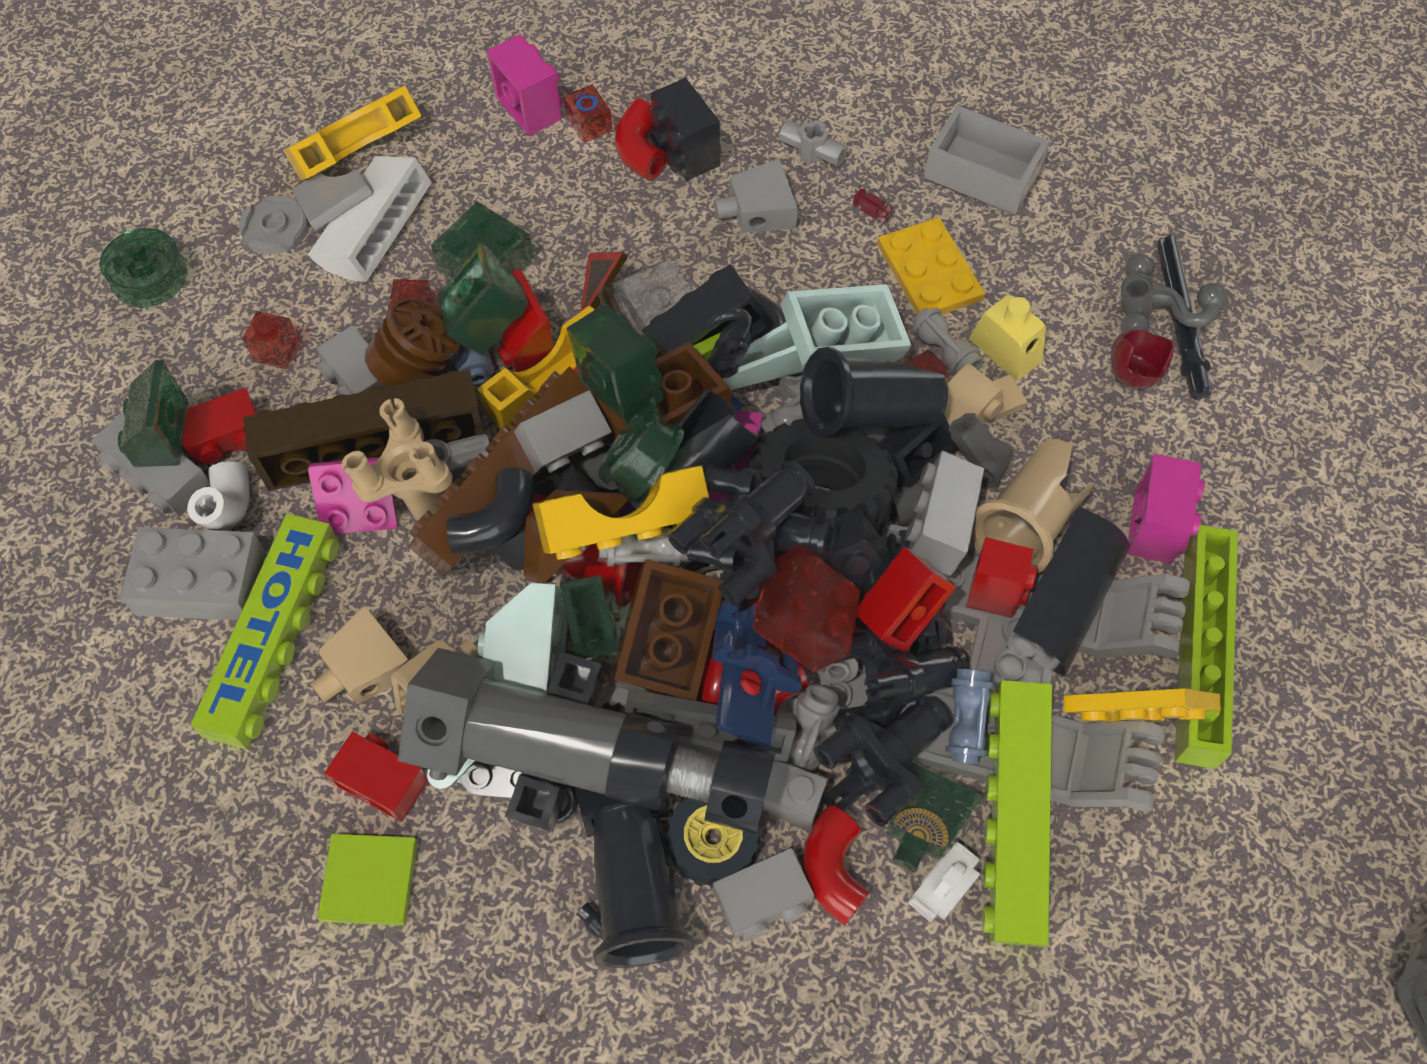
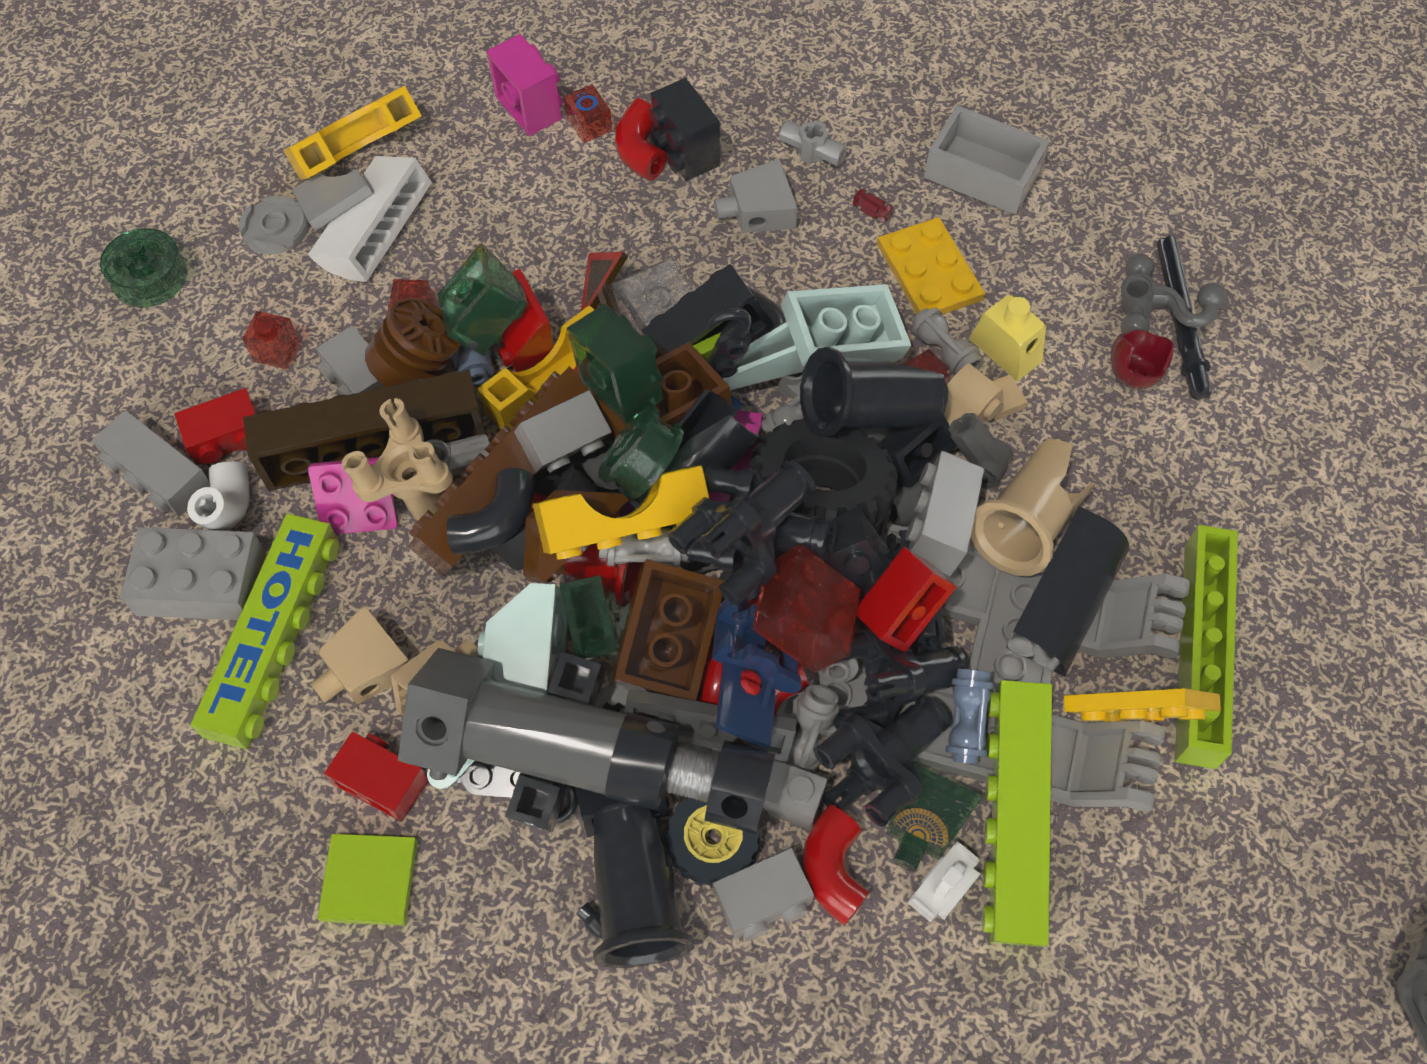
clear green slope [118,360,189,467] -> none
clear green brick [431,201,534,302] -> none
red brick [966,537,1038,618] -> none
dark pink brick [1127,453,1205,564] -> none

